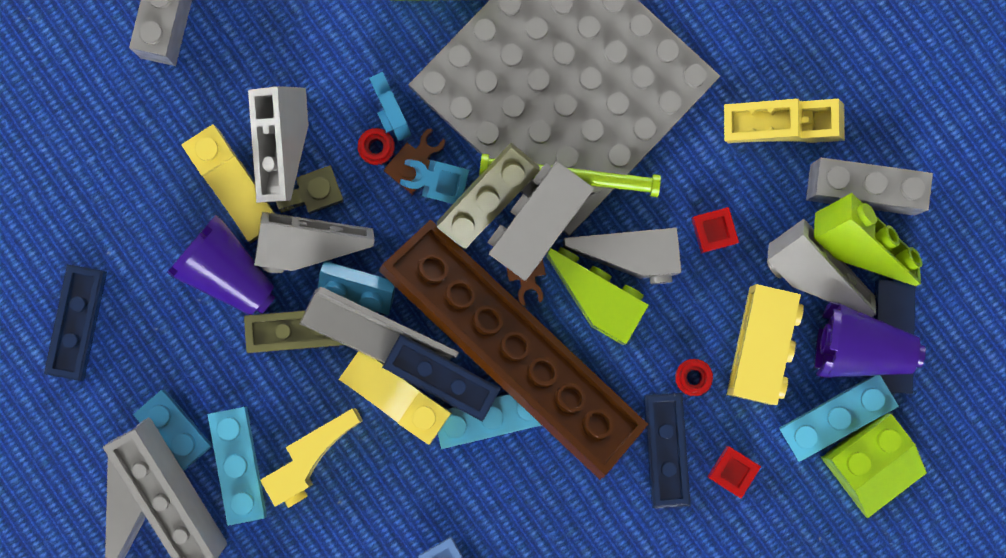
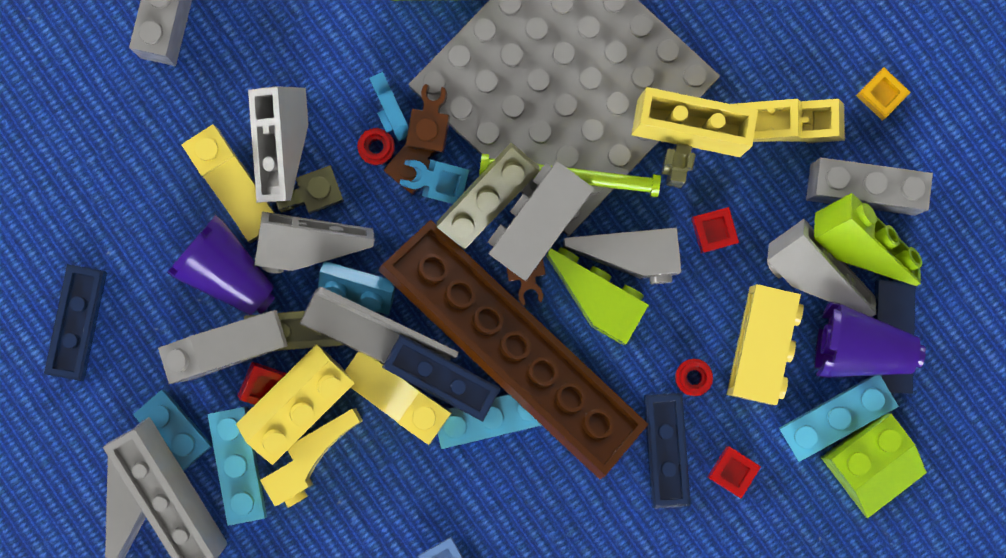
none -> light grey slope [158,310,288,384]
none -> light yellow brick [236,344,354,465]
none -> red plate [238,362,287,405]
none -> reddish brown plate [406,84,450,153]
none -> light yellow brick [631,87,758,157]
none -> olive plate [662,144,696,188]
none -> yellow tile [856,67,911,121]

